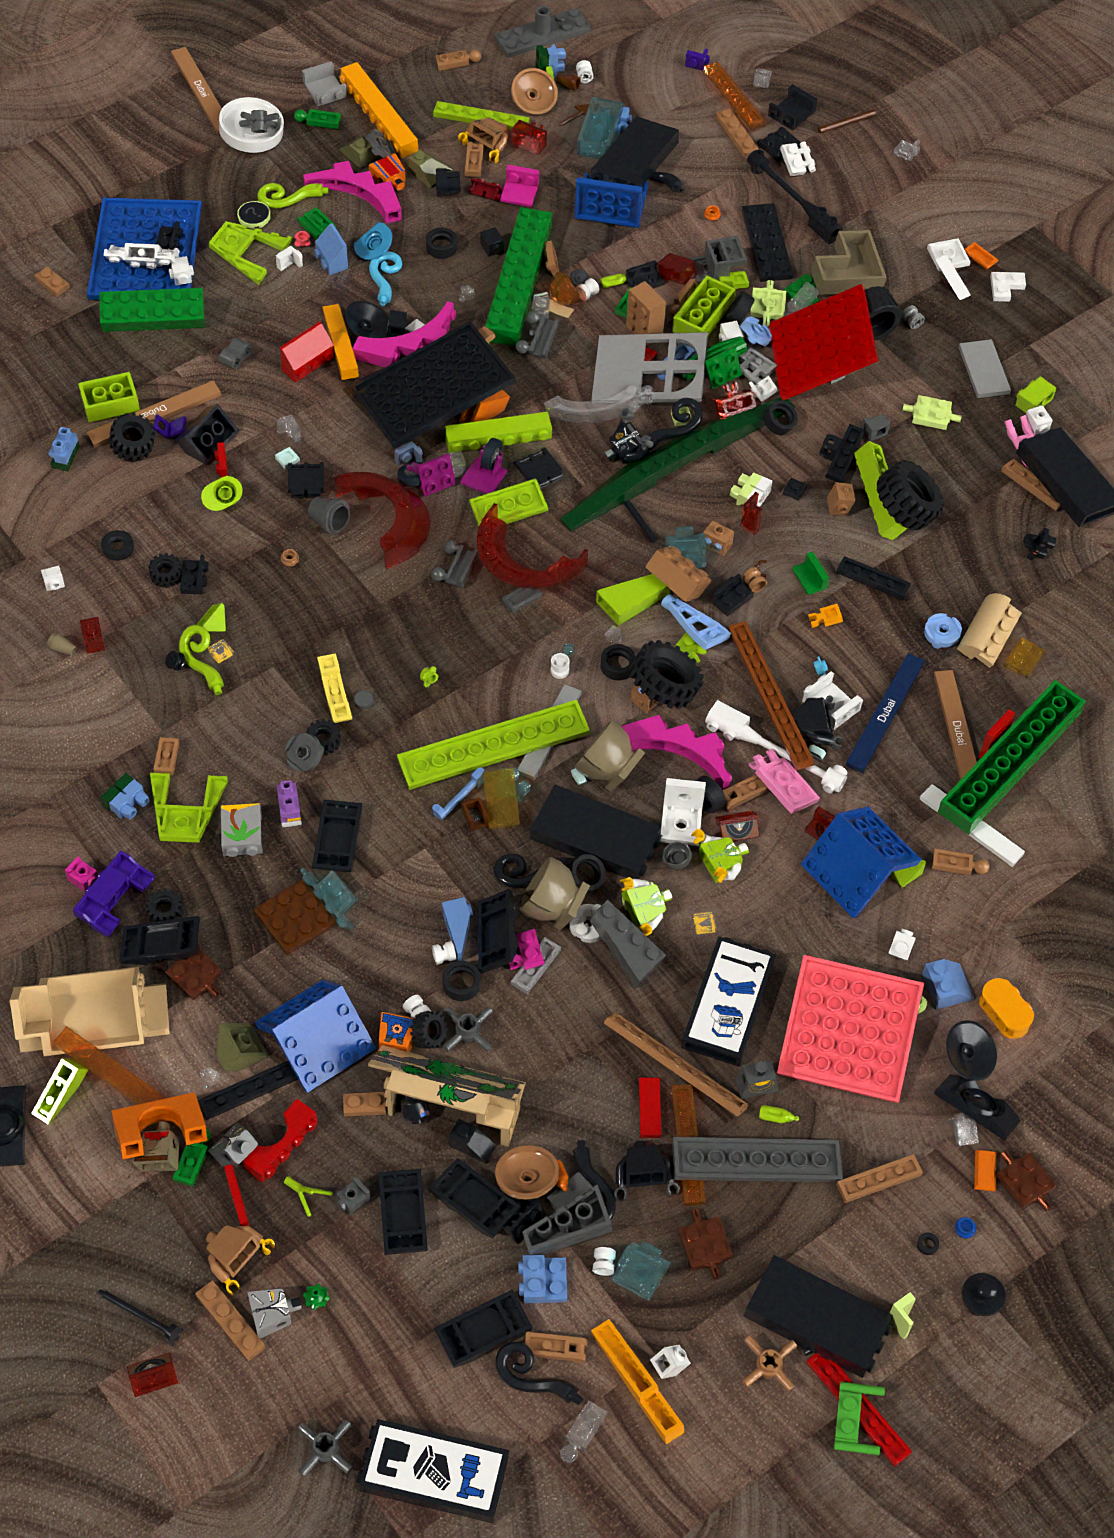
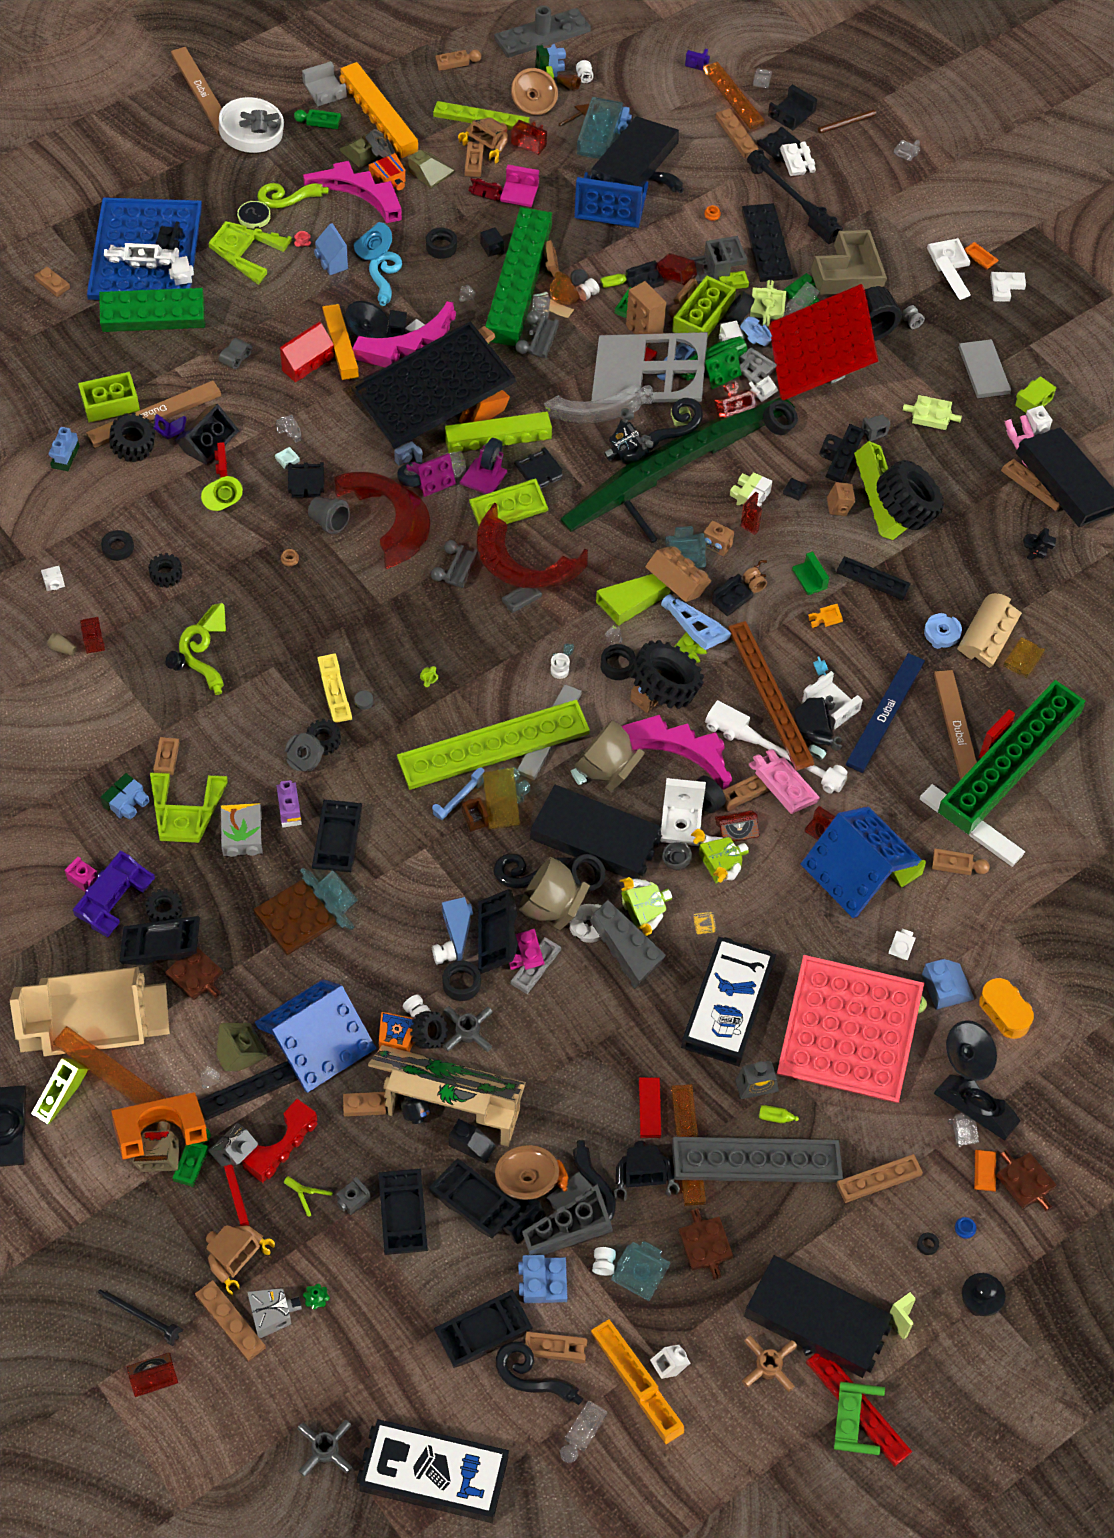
black bracket [180,555,209,594] -> none
clear tile [208,639,234,664] -> none
white bracket [276,246,303,271] -> none
green plate [297,207,336,240] -> none
black piece [436,168,460,197] -> none
medium nougat tile [604,1012,748,1116] -> none

